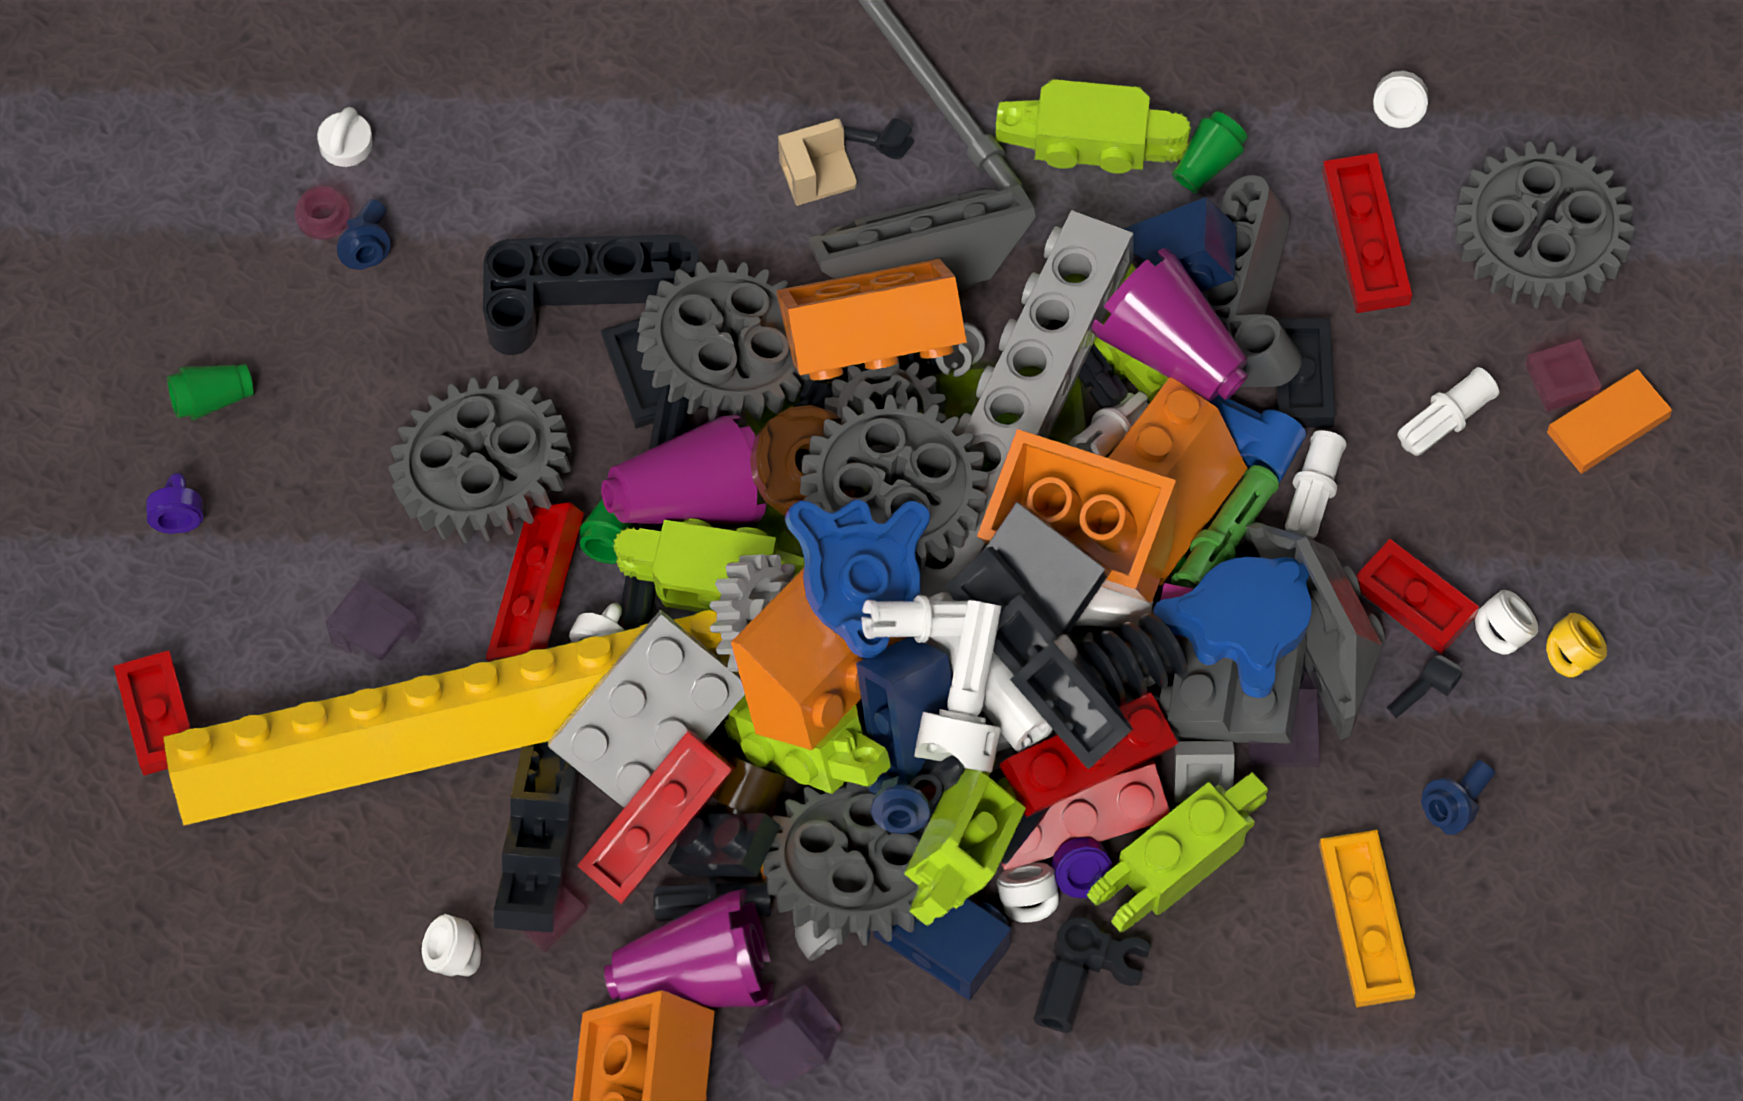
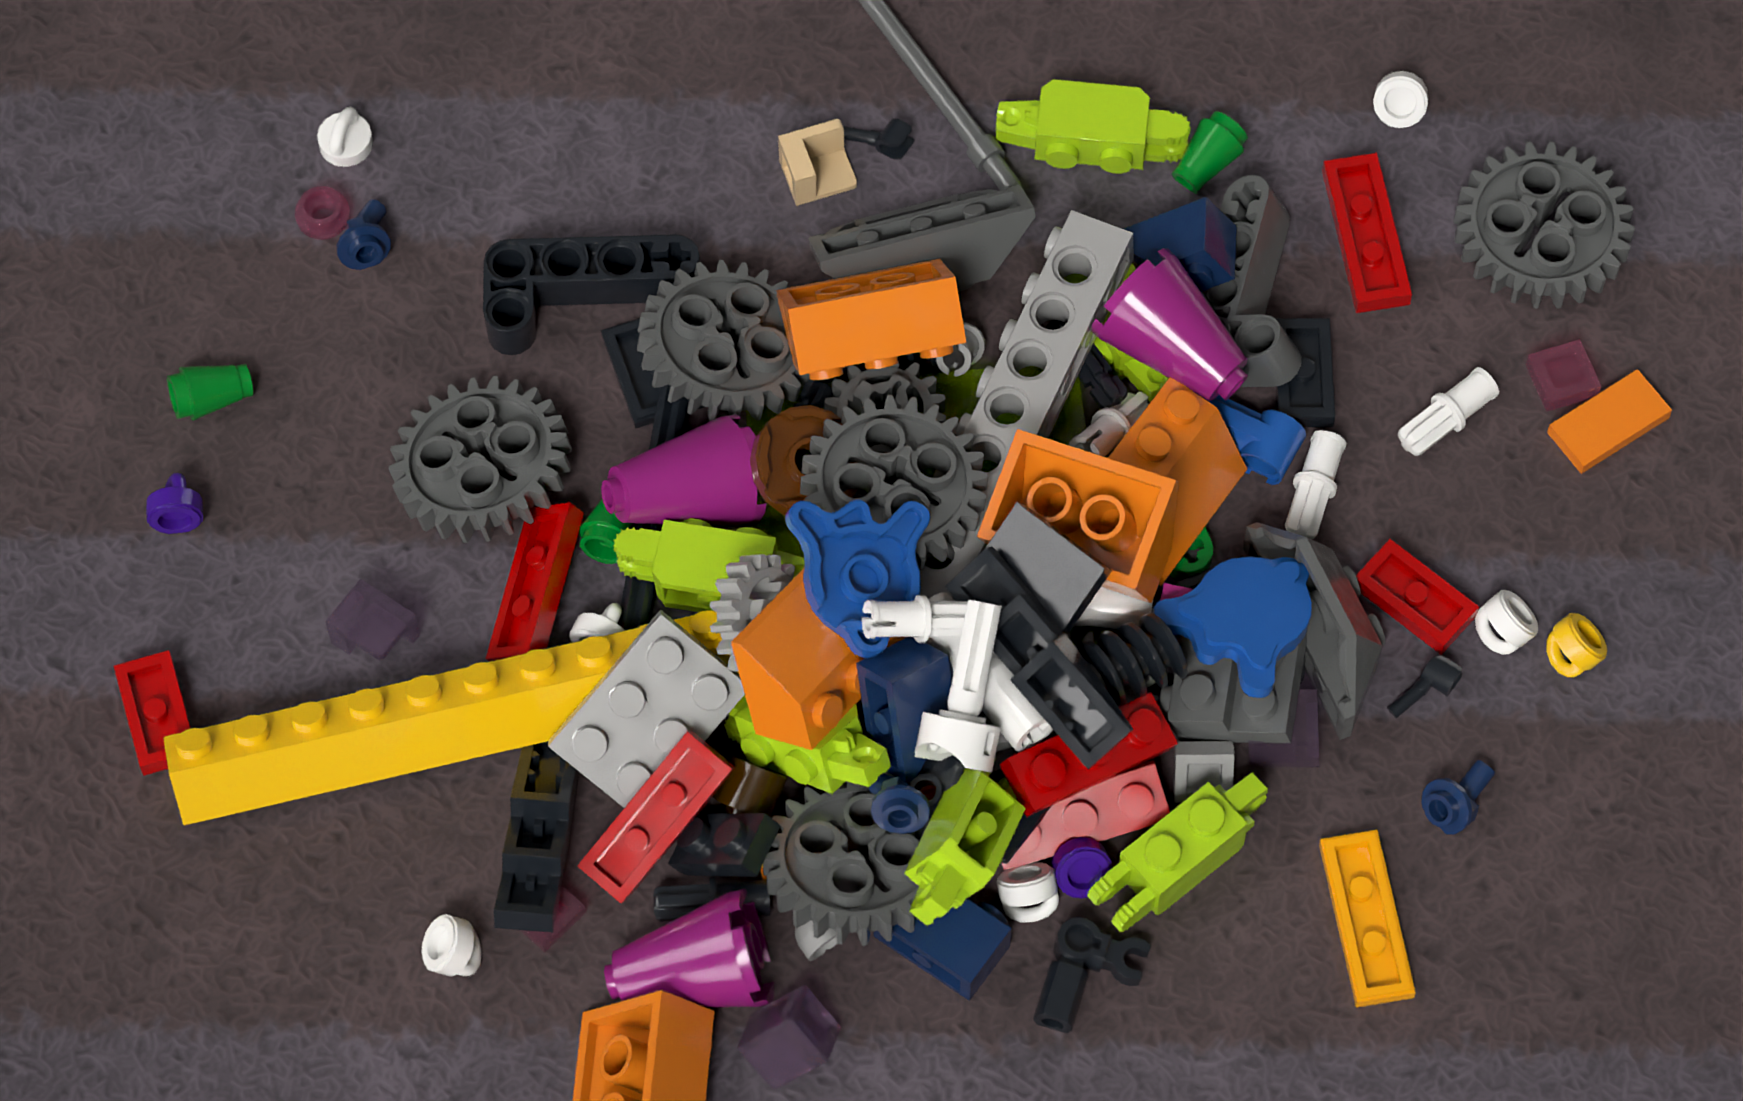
bright green pin [1171,465,1279,589] -> none

